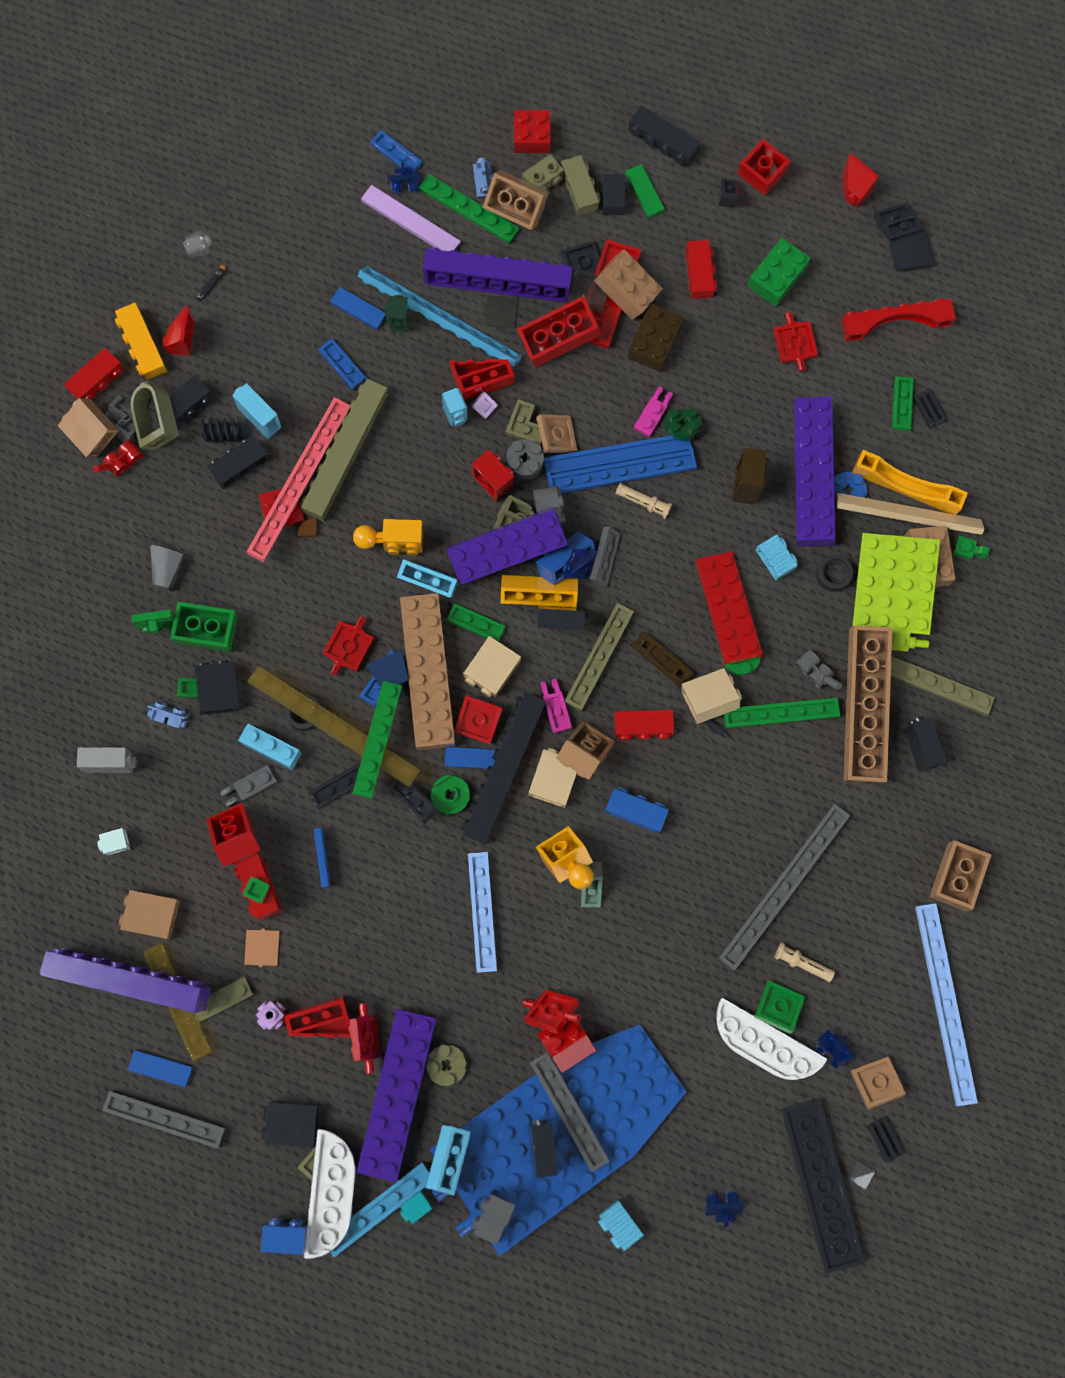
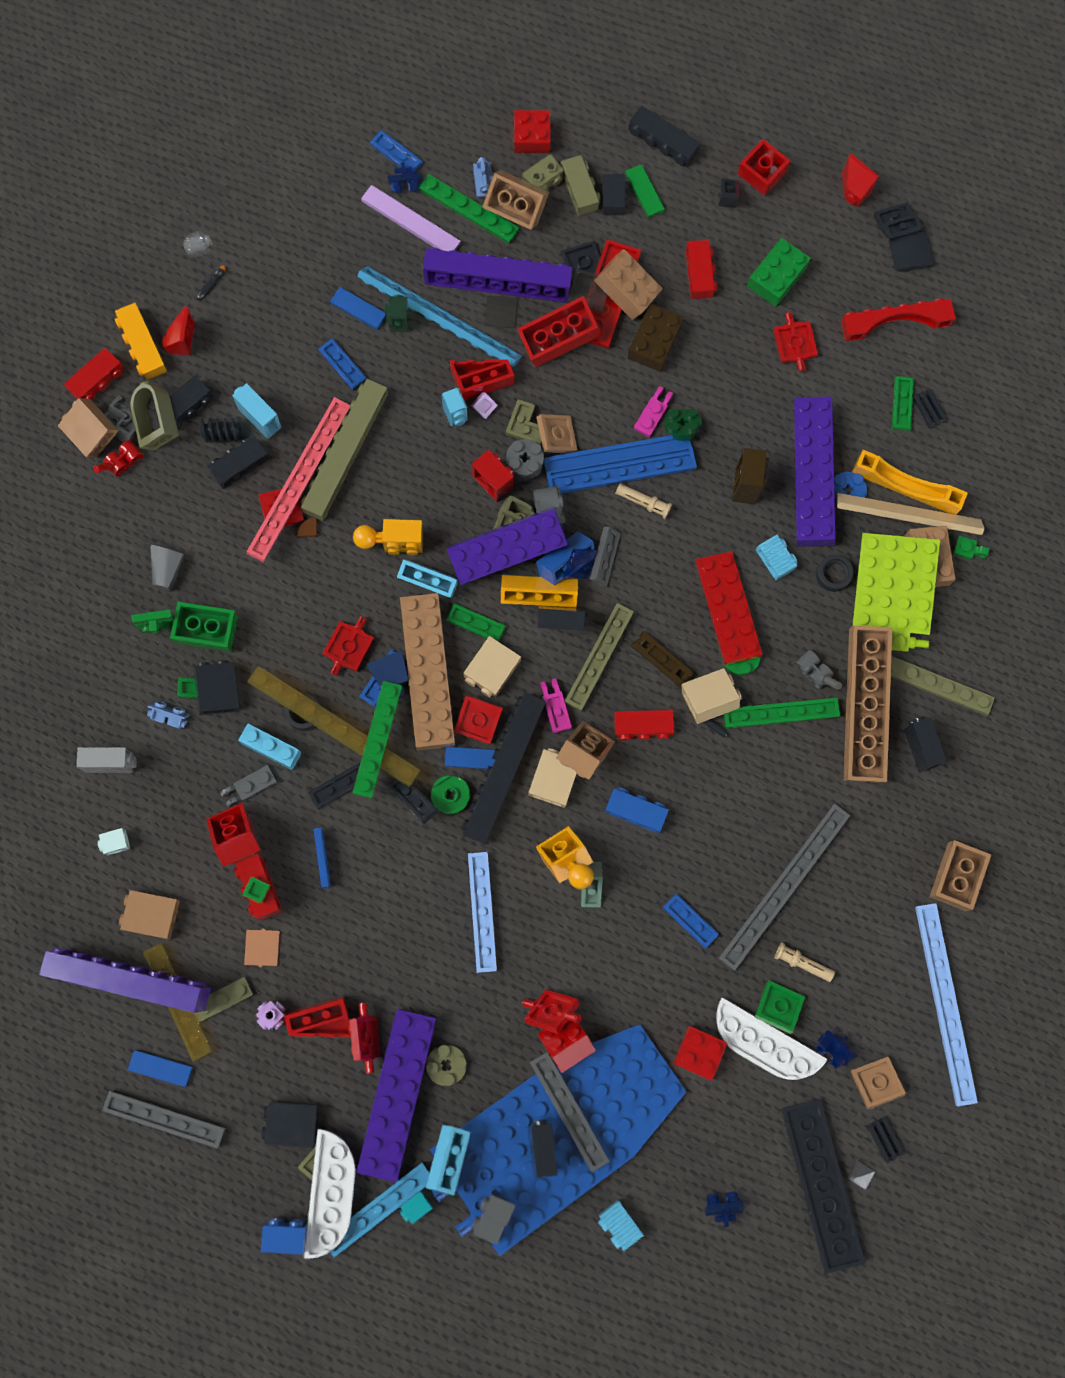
none -> blue tile [662,894,719,949]
none -> red brick [672,1026,727,1081]

